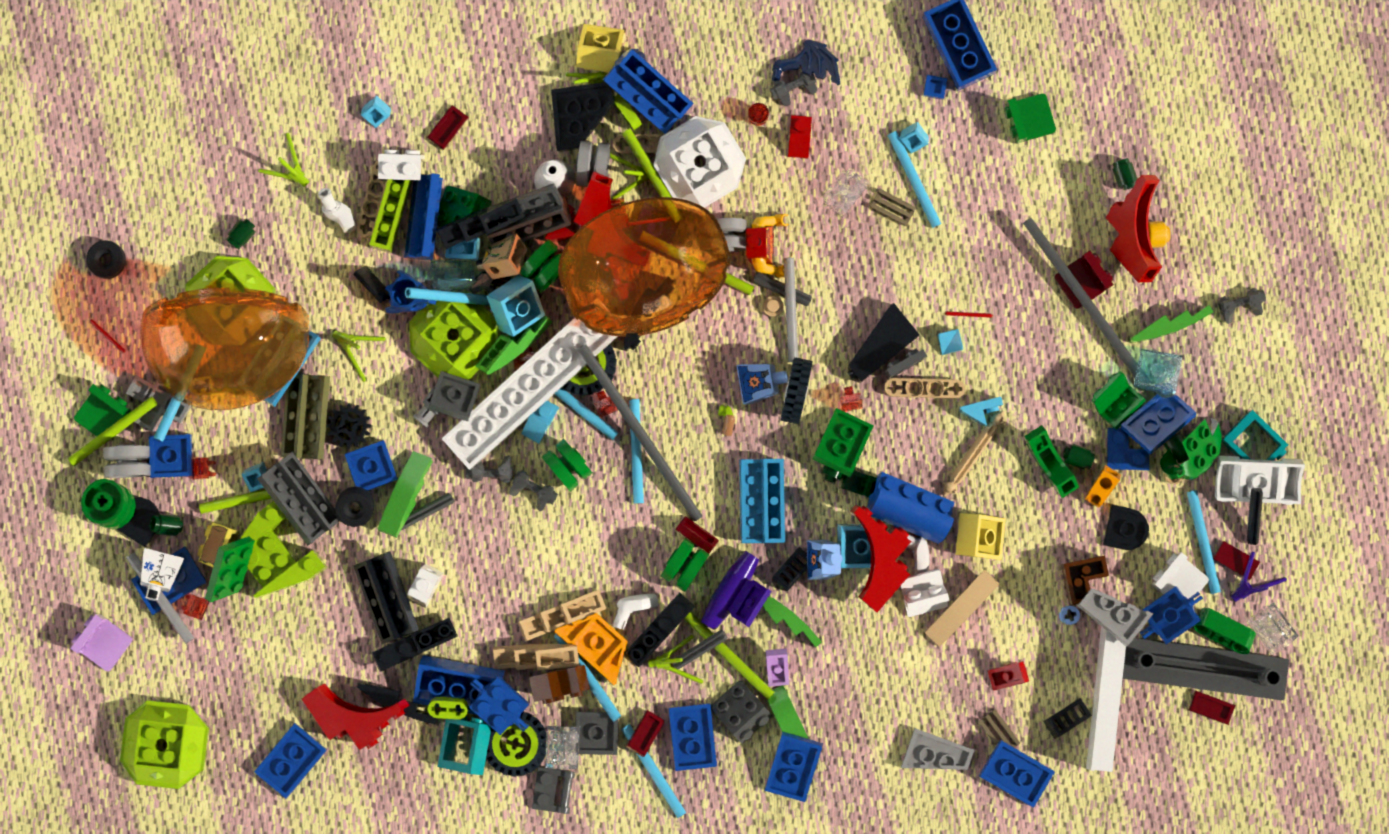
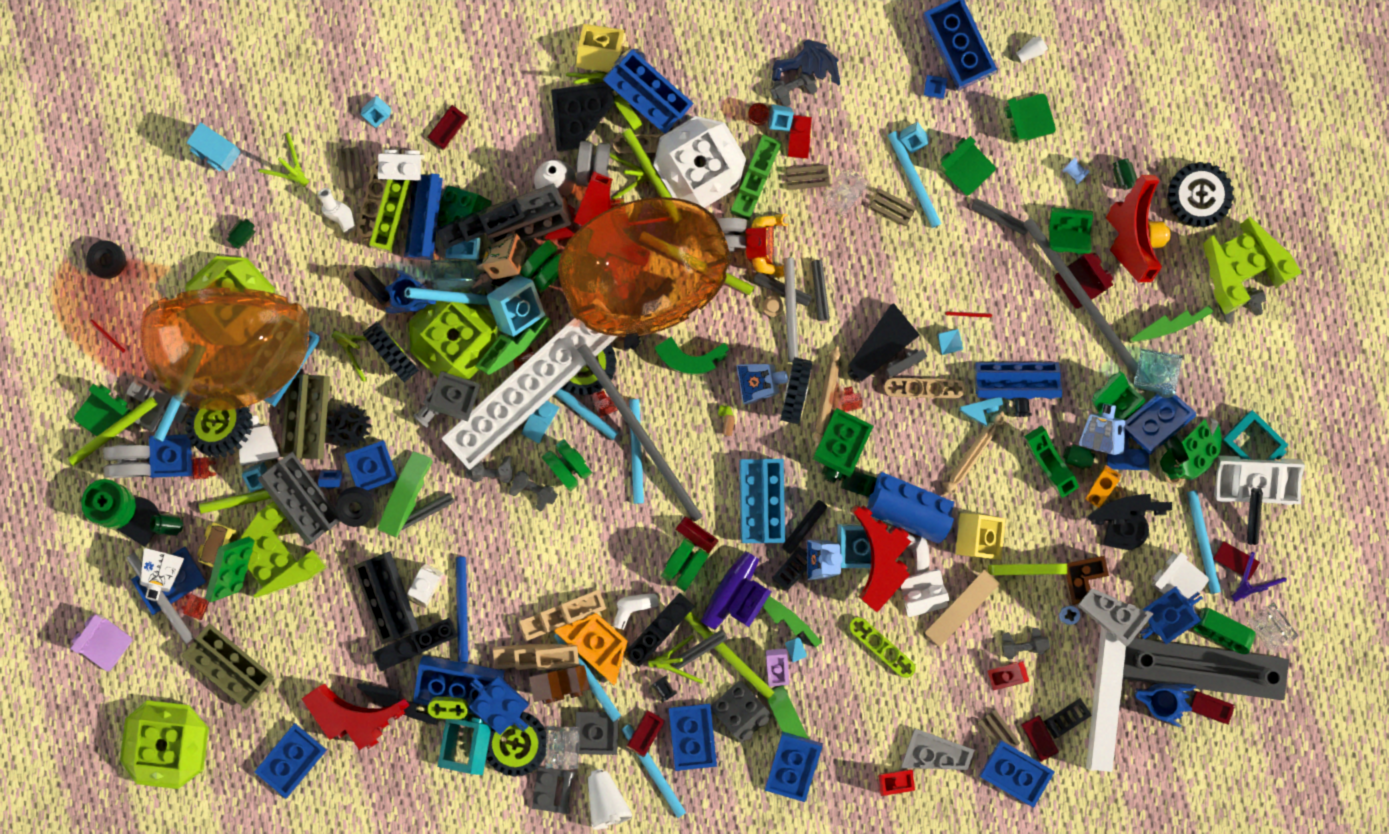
none -> olive brick [182,623,274,710]
none -> wheel [185,391,253,458]
none -> medium azure brick [186,122,241,172]
none -> white torso [239,415,282,466]
none -> blue plate [318,470,342,489]
none -> dark tan tile [337,146,363,191]
none -> black wheel [363,321,419,383]
none -> blue piece [456,557,468,662]
none -> white cone [588,769,632,830]
none -> black bush [651,675,677,703]
none -> green arch [654,336,729,375]
none -> bright green slope [730,134,782,221]
none -> medium azure slope [768,104,794,132]
none -> black axle [782,500,827,554]
none -> medium azure slope [785,637,807,663]
none -> dark tan tile [786,165,830,190]
none -> dark grey axle [811,260,830,321]
none -> tan wheel [813,346,842,448]
none -> lime beam [849,617,916,678]
none -> red slope [878,770,915,796]
none -> green bracket [939,136,996,196]
none -> dark grey axle [971,199,1028,235]
none -> blue brick [975,362,1062,399]
none -> lime beam [988,564,1067,575]
none -> dark grey piece [1002,628,1050,660]
none -> black bush [1012,398,1032,417]
none -> white cone [1016,35,1048,63]
none -> dark red tile [1021,715,1059,762]
none -> green bracket [1048,207,1093,254]
none -> light blue bush [1062,157,1090,185]
none -> torso [1079,403,1125,455]
none -> black slope [1086,494,1172,525]
none -> blue piece [1134,683,1196,728]
none -> wheel [1167,162,1234,228]
none -> lime wedge [1203,217,1302,315]

